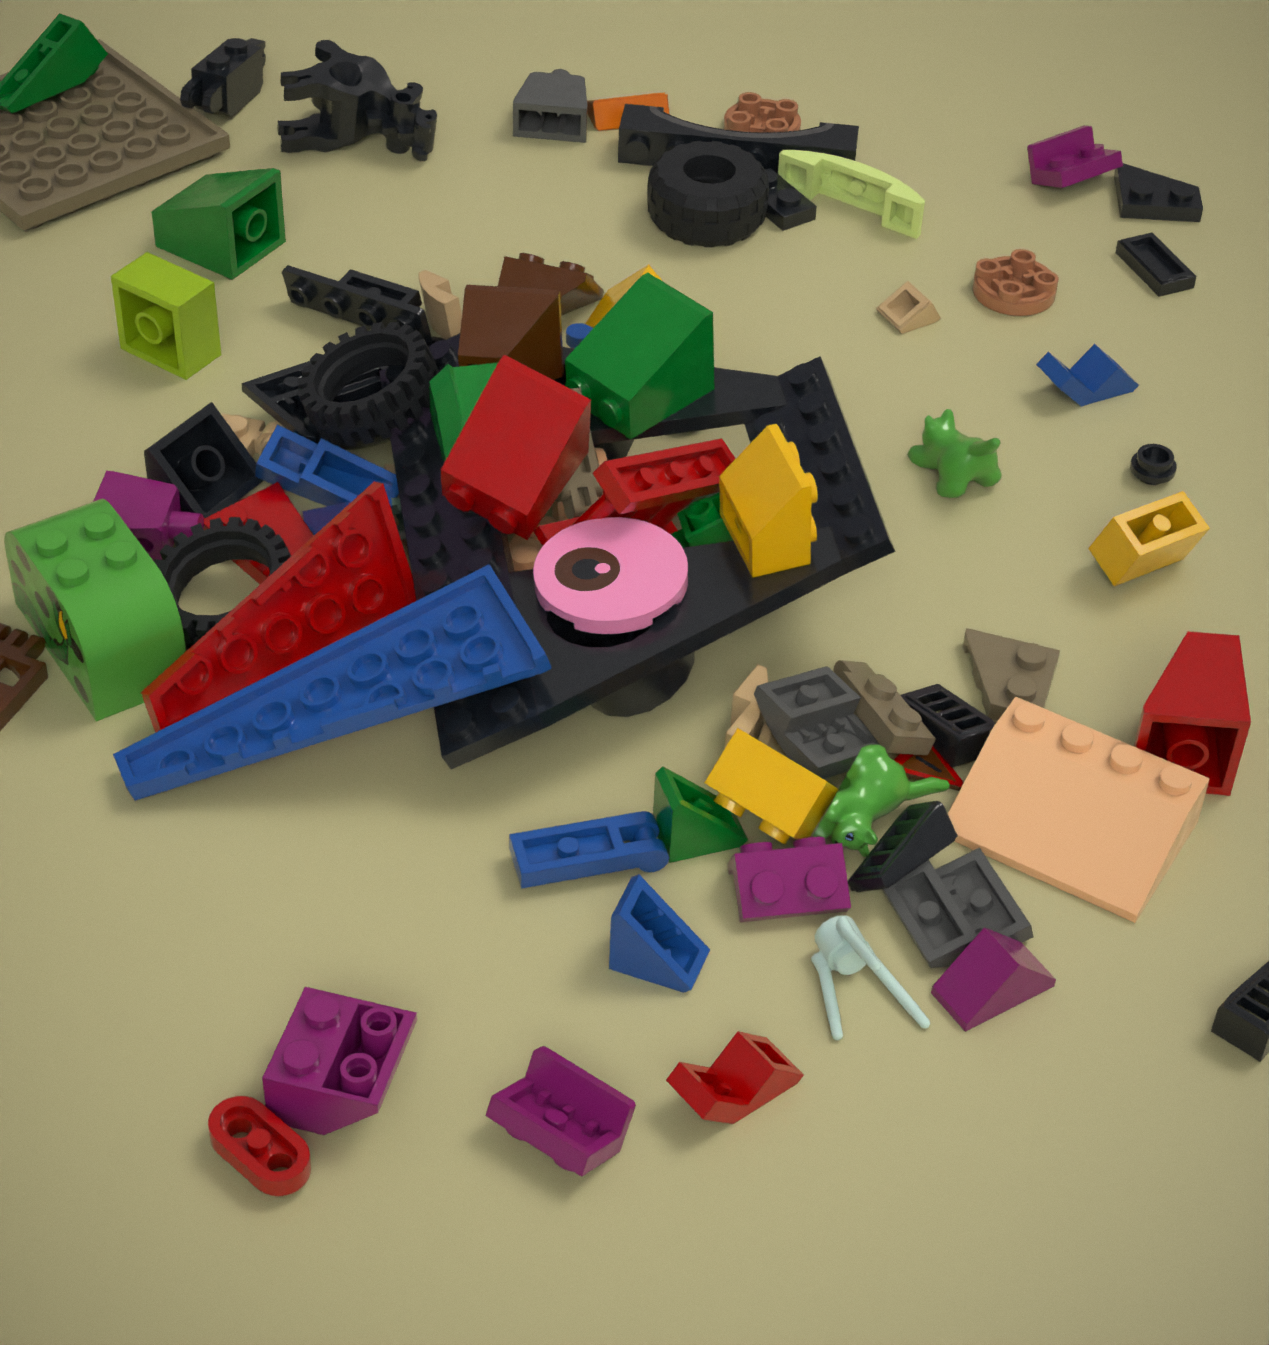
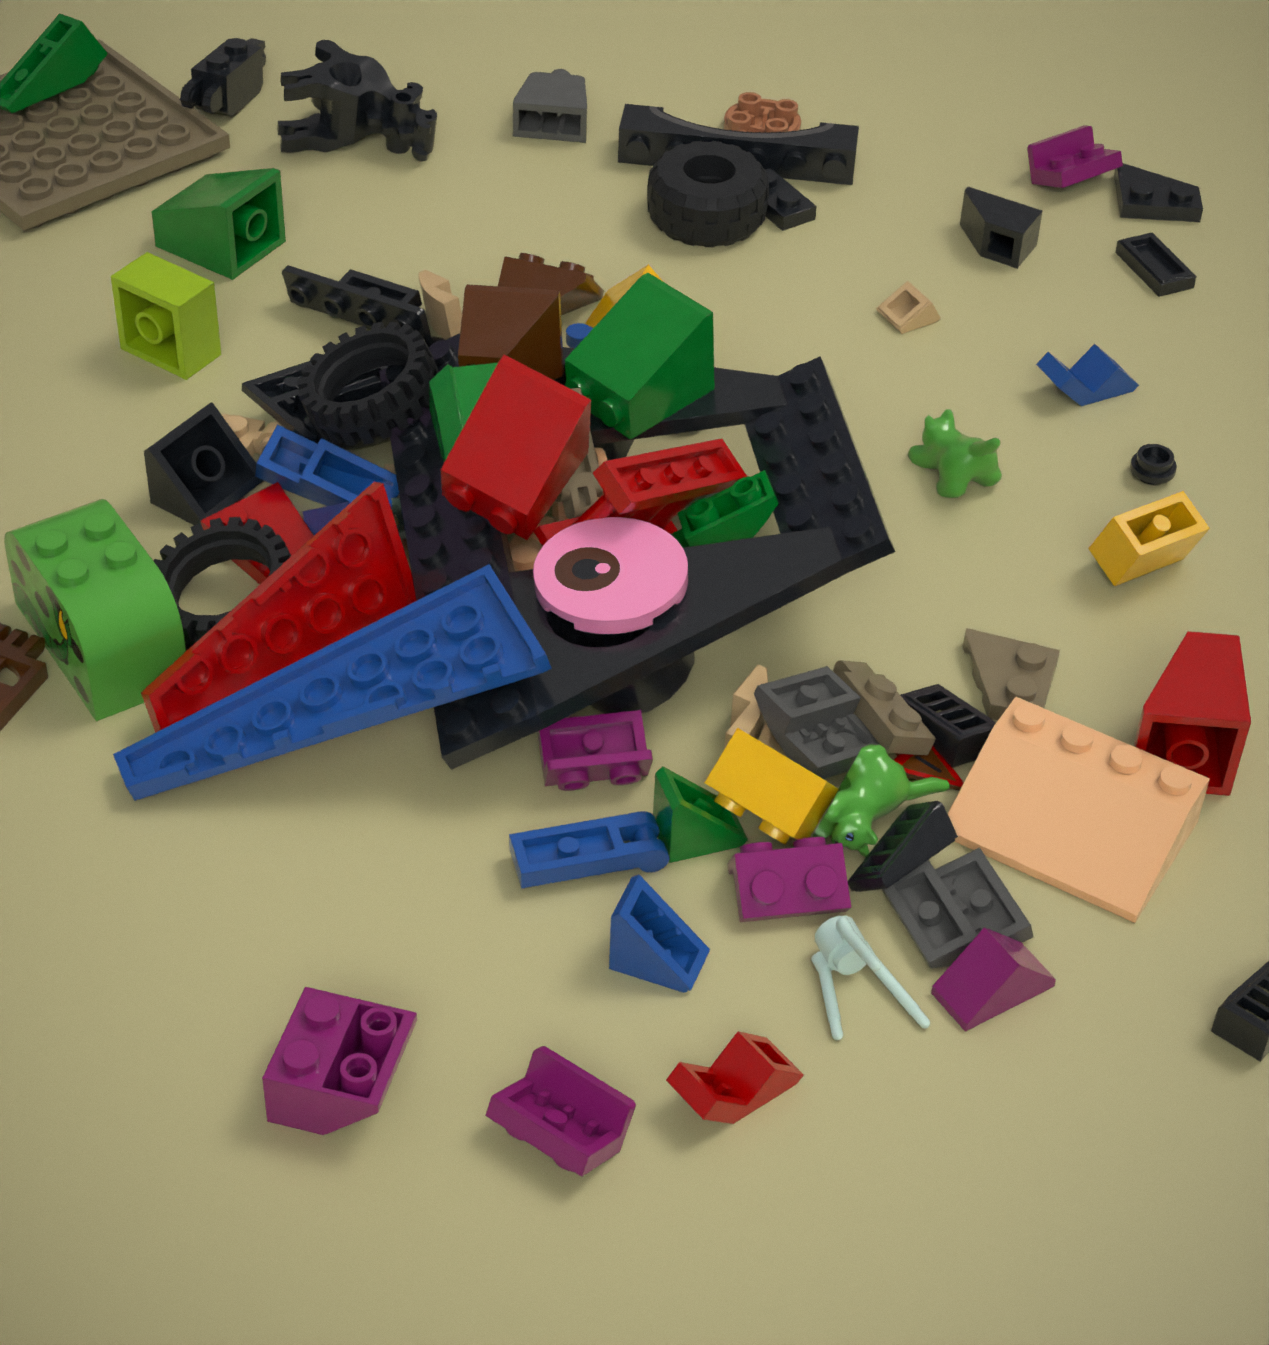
magenta torso [93,470,204,561] -> none
red plate [208,1096,311,1196] -> none
orange slope [587,92,669,131] -> none
yellow slope [719,424,818,578] -> none
yellowish green slope [778,150,925,239] -> none
nougat tile [972,249,1059,316] -> none
none -> magenta bracket [537,710,653,791]
none -> black slope [960,187,1043,269]

